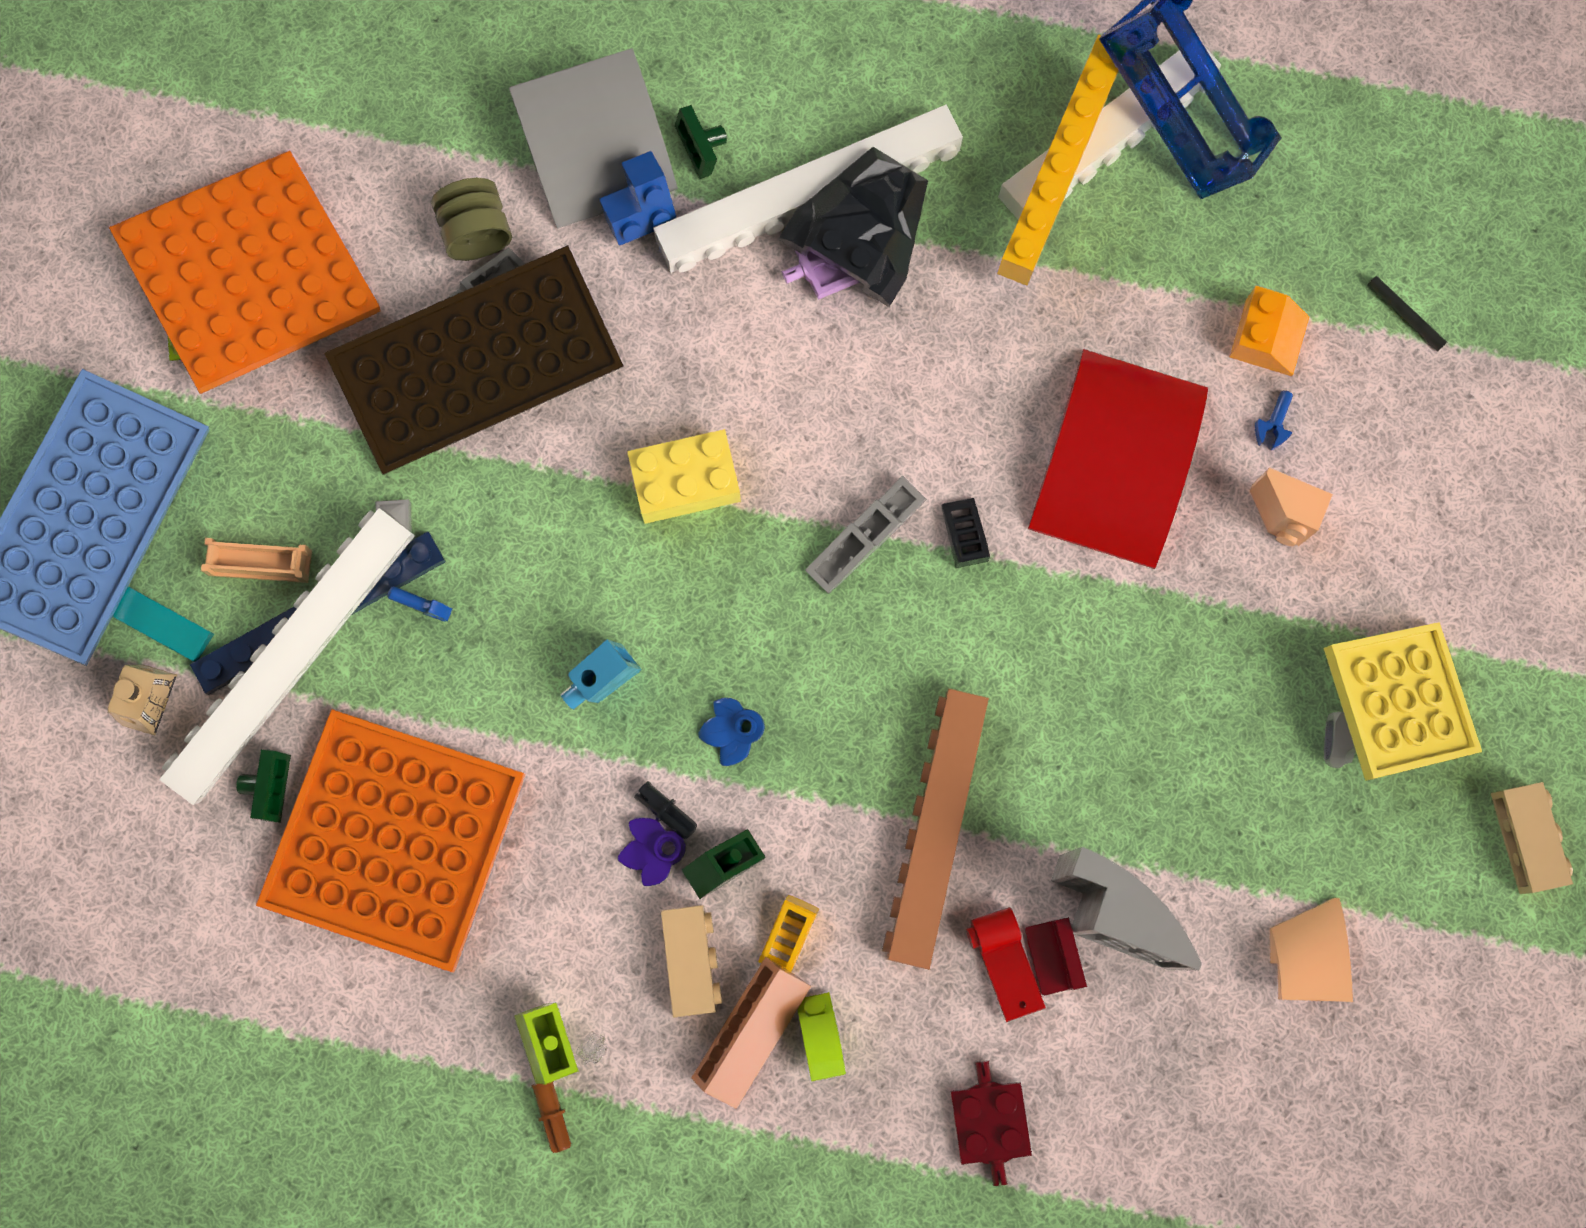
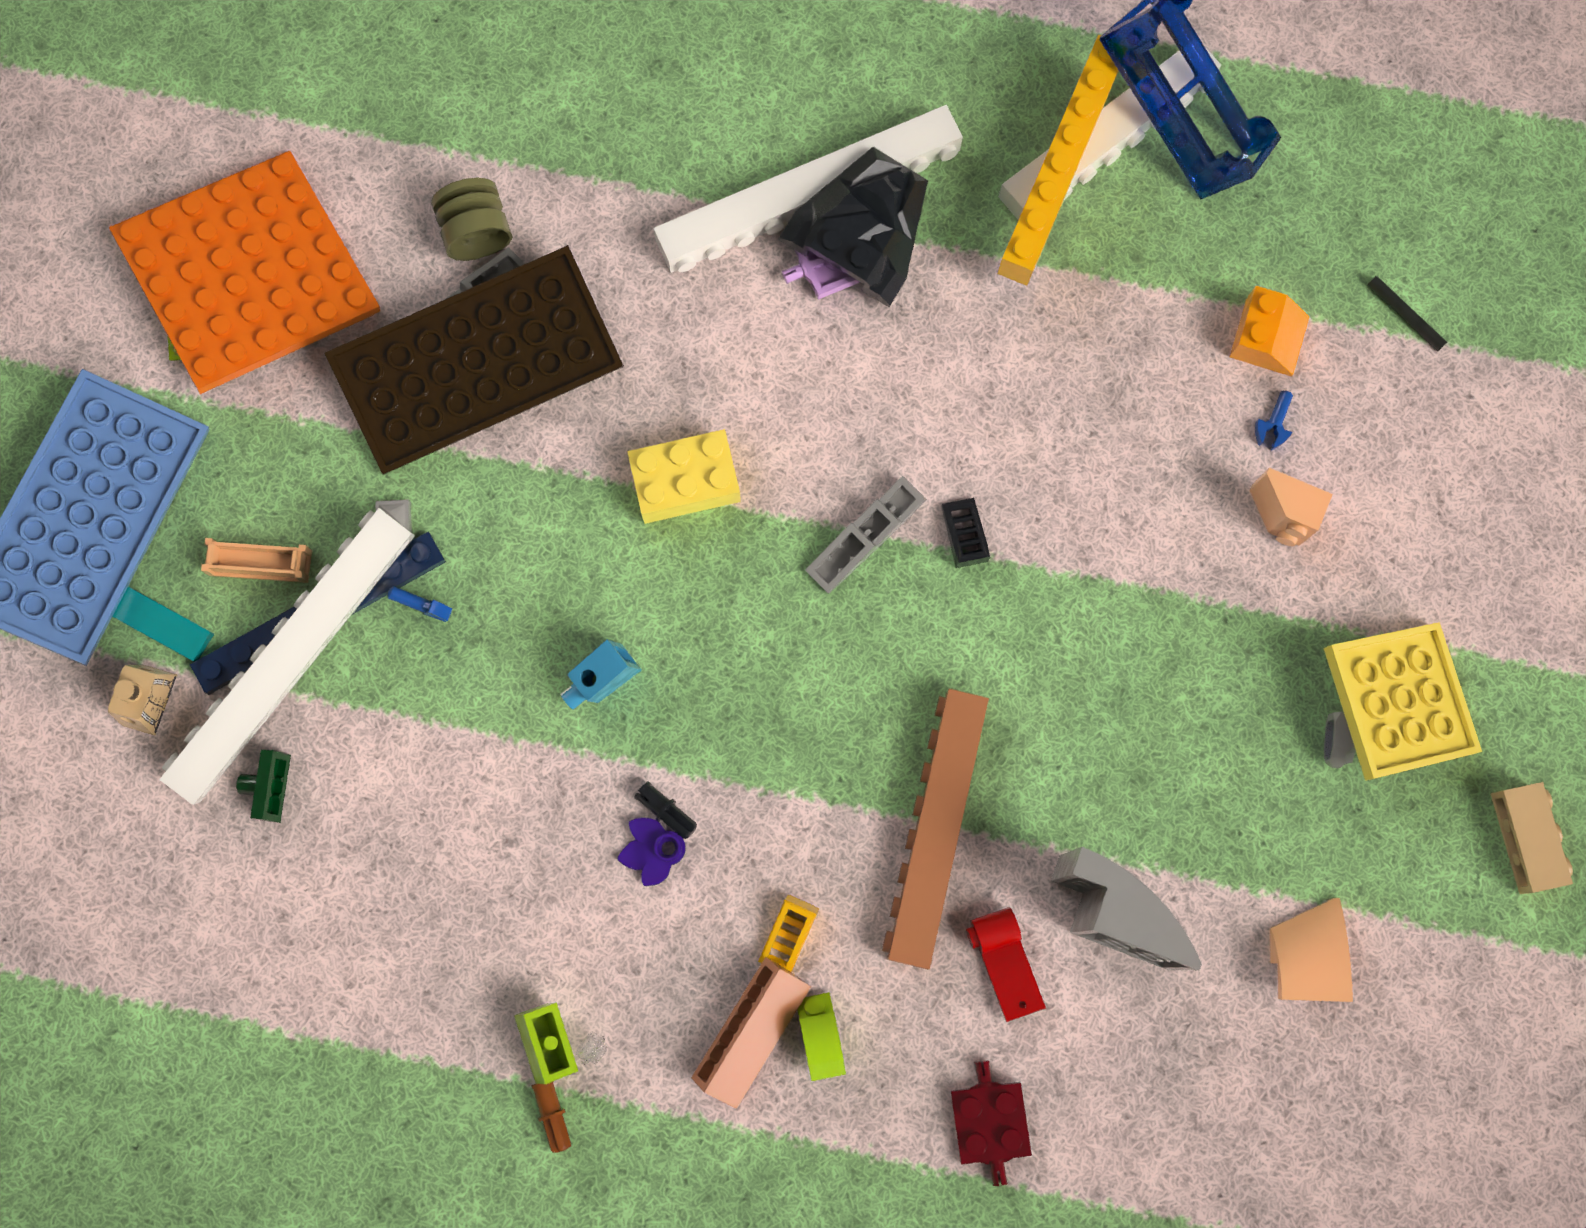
orange plate [256,709,526,972] -> none
light grey slope [509,48,678,229] -> none
blue brick [599,151,677,246] -> none
tan brick [661,905,722,1018] -> none
dark green tile [674,105,727,179] -> none
dark green slope [682,829,766,899] -> none
blue plate [698,698,765,766] -> none
dark red panel [1025,917,1087,996] -> none
red slope [1028,349,1208,569] -> none

